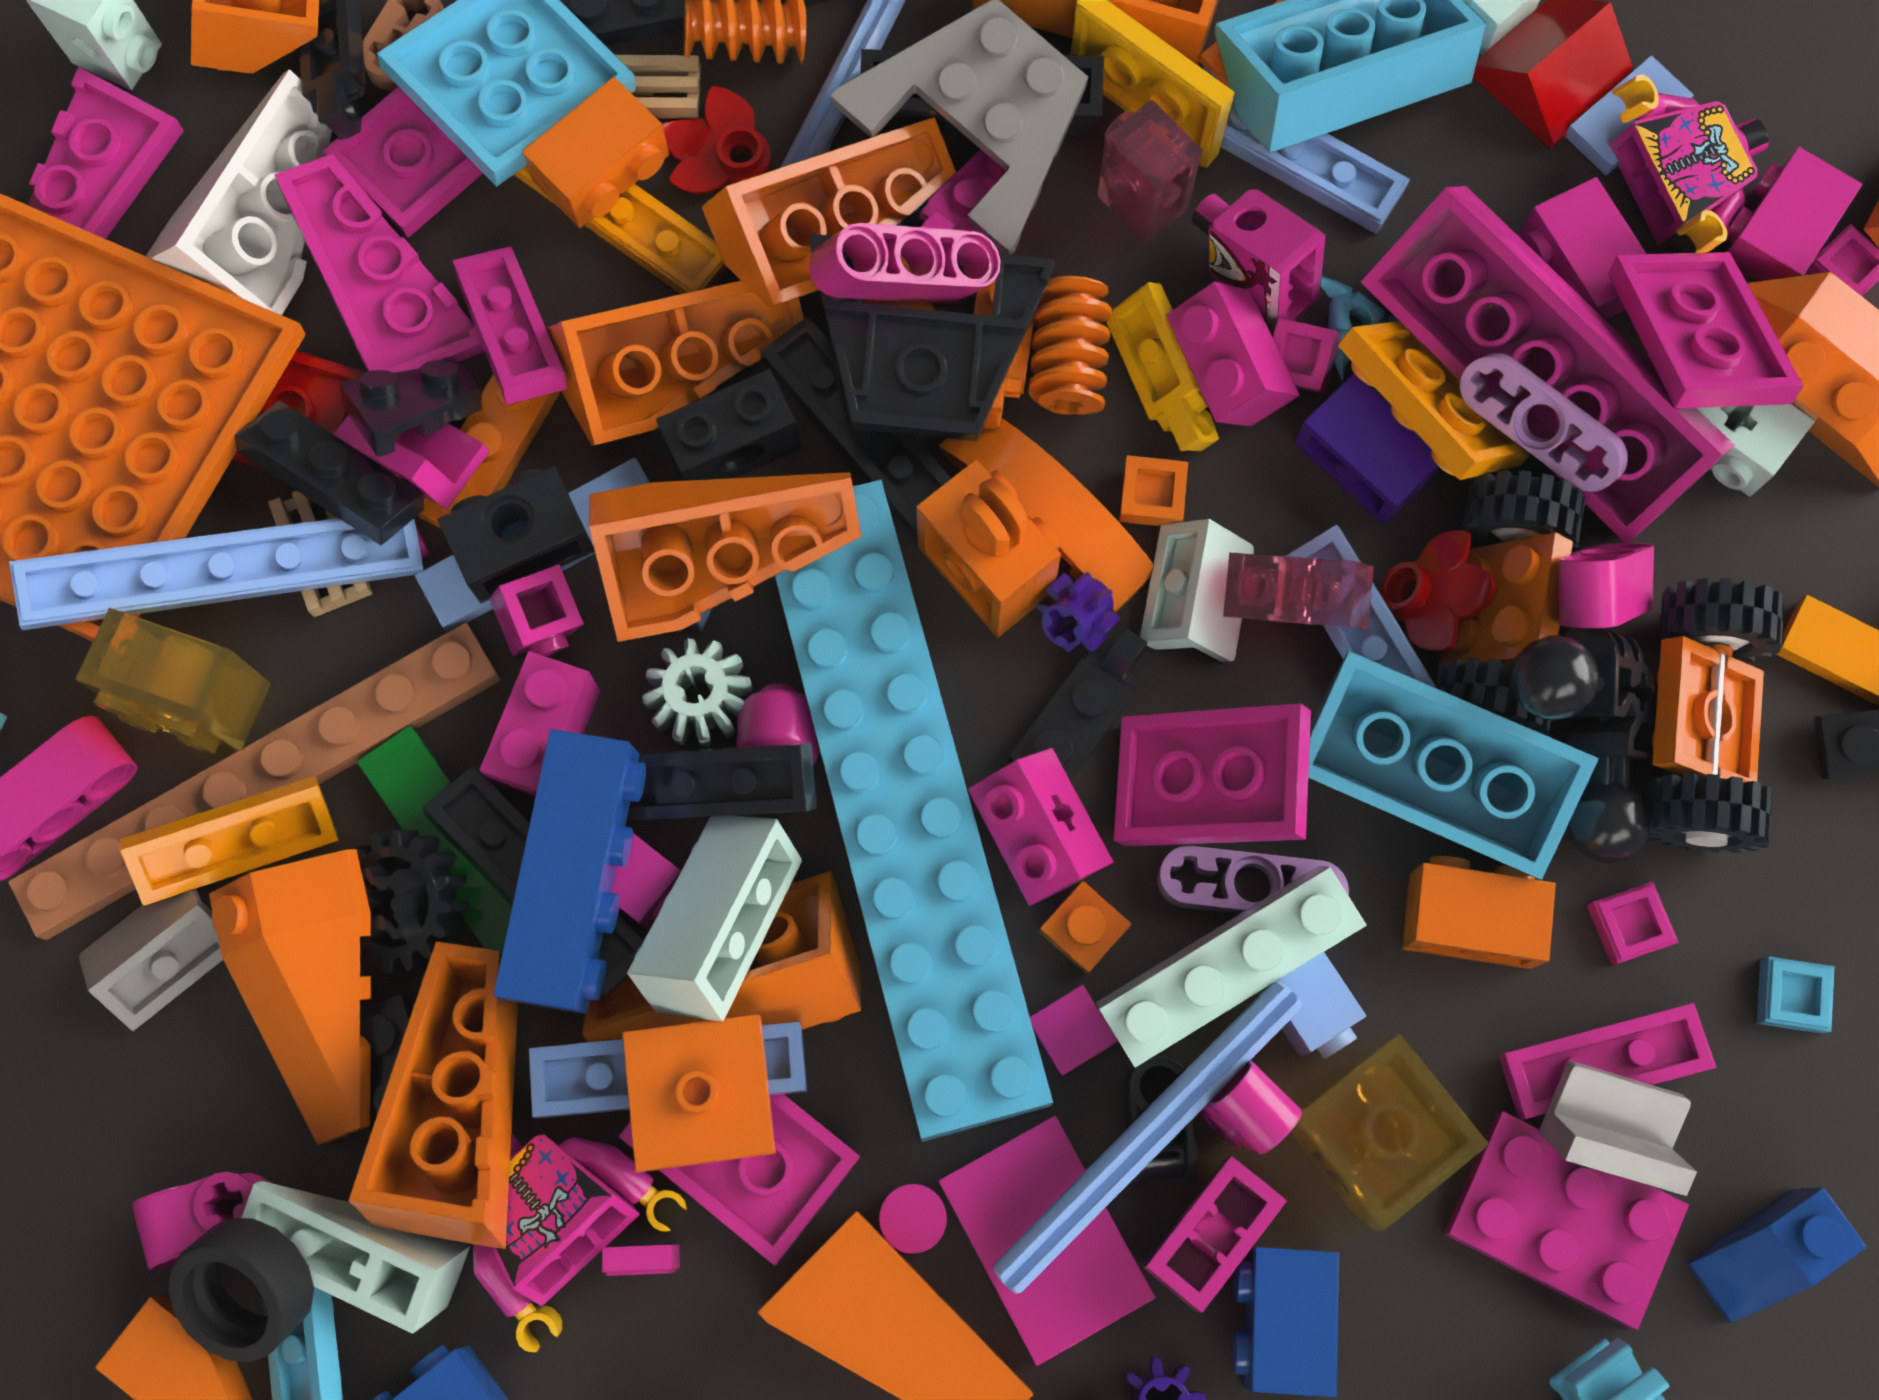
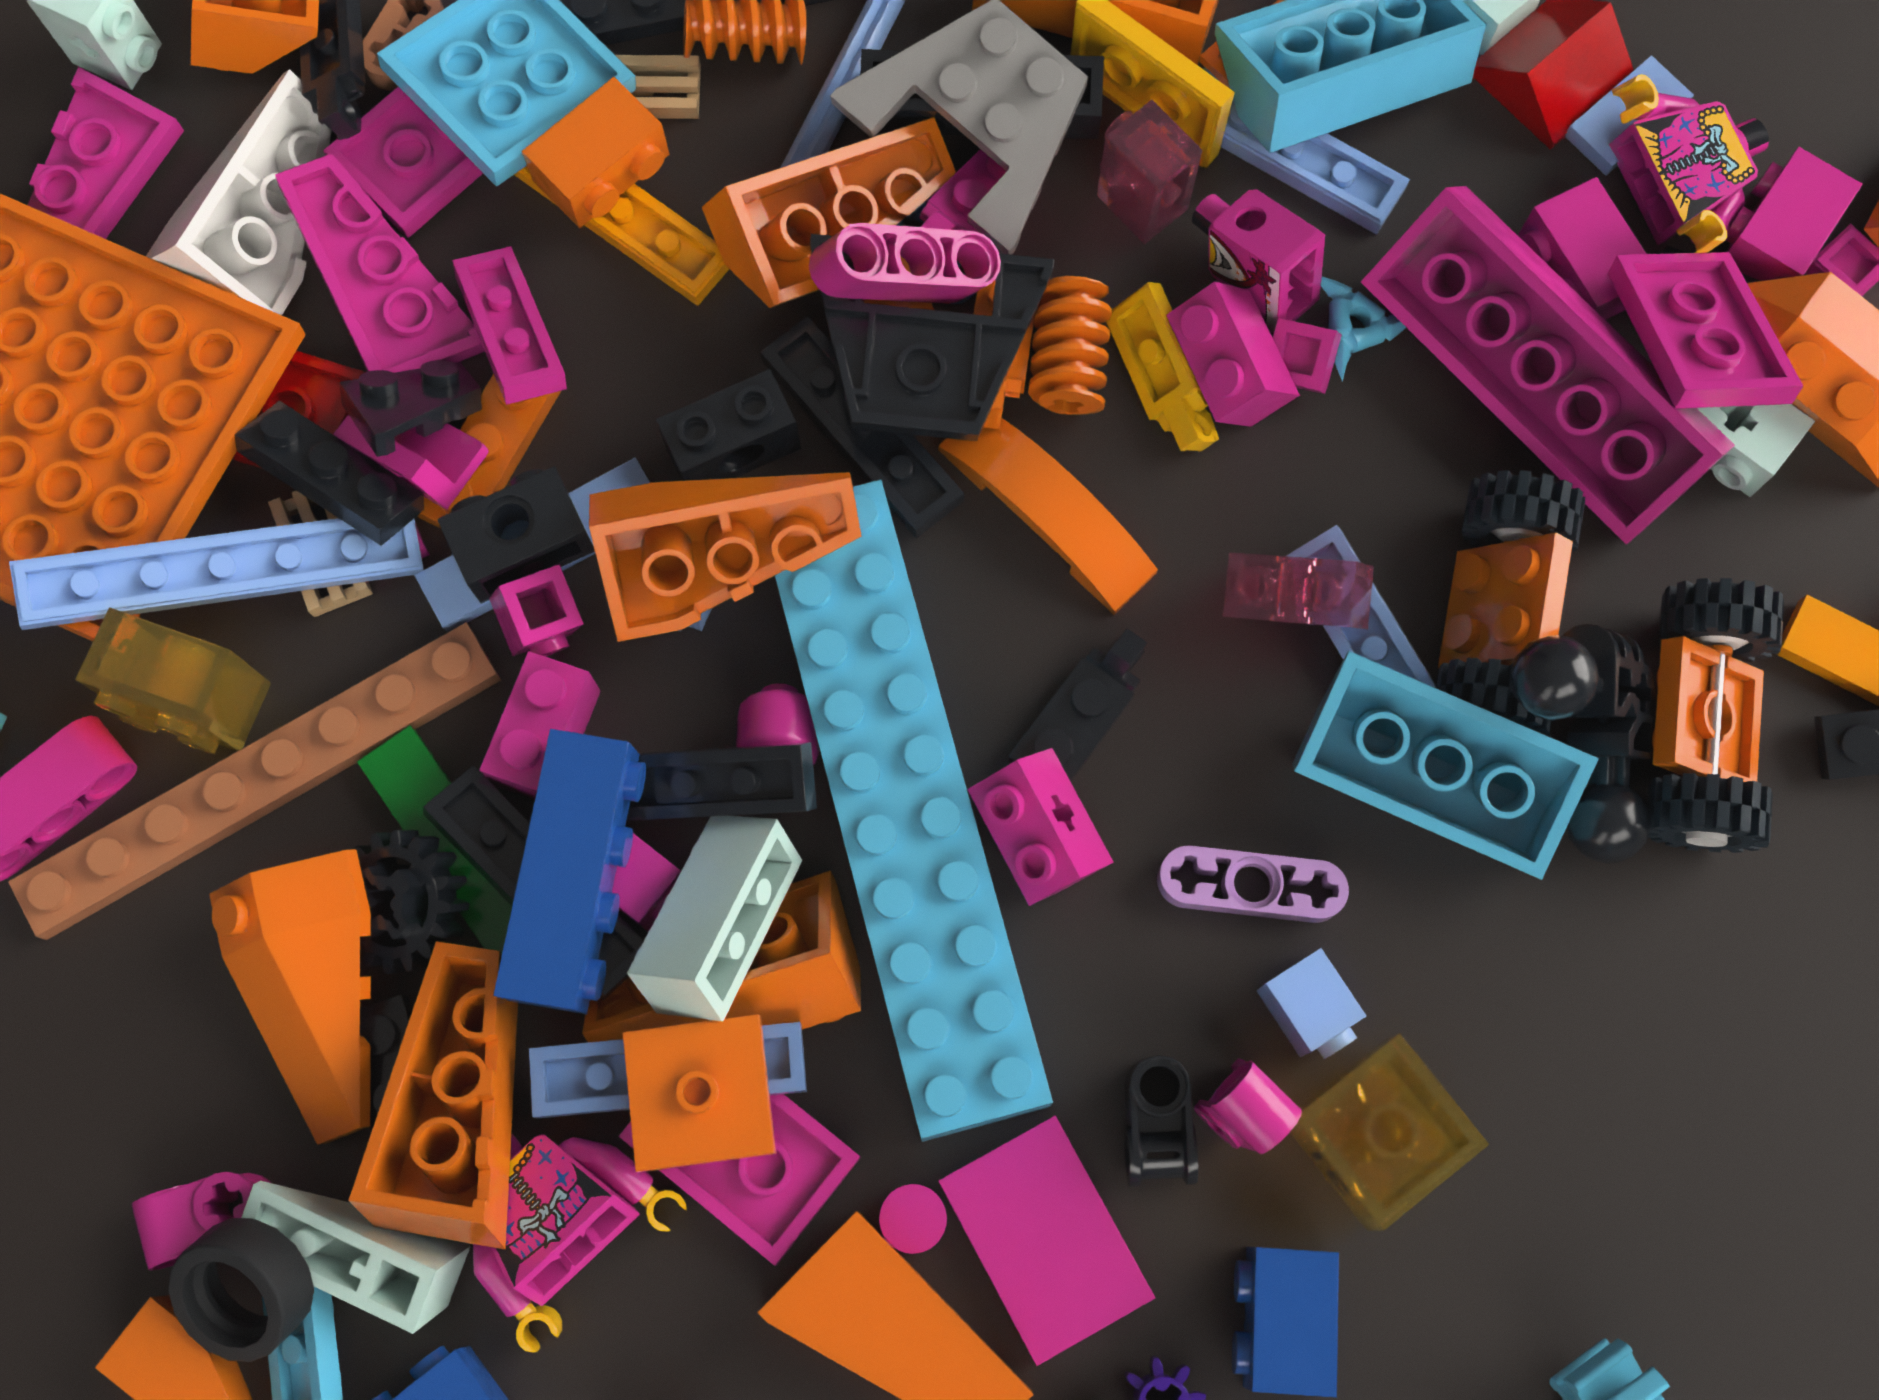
light grey panel [79,889,223,1031] -> none
light orange plate [120,775,338,906] -> none
orange wedge [546,281,804,446] -> none
dark pink tile [602,1244,680,1276] -> none
light aqua gear [643,638,753,747] -> none
red plate [662,86,771,194] -> none
orange brick [916,459,1061,639] -> none
light blue axle [993,981,1302,1294] -> none
dark pink tile [1030,984,1118,1077] -> none
dark purple gear [1036,572,1120,653] -> none
orange plate [1039,881,1132,975] -> none
light aqua brick [1096,866,1367,1067] -> none
dark pink plate [1114,703,1311,847] -> none
orange plate [1119,455,1188,526] -> none
light aqua panel [1140,519,1254,662] -> none
dark pink brick [1142,1156,1287,1313] -> none
dark purple brick [1294,373,1440,526] -> none
light orange plate [1337,321,1531,480] -> none
red plate [1381,530,1497,653] -> none
orange brick [1402,856,1556,969] -> none
dark pink plate [1443,1111,1689,1330] -> none
lavender beam [1460,353,1628,492] -> none
dark pink plate [1498,1003,1717,1120] -> none
light grey panel [1538,1061,1697,1196] -> none
dark pink beam [1558,543,1654,628] -> none
dark pink tile [1586,881,1679,966] -> none
blue slope [1686,1187,1867,1323] -> none
medium azure tile [1756,956,1835,1034] -> none

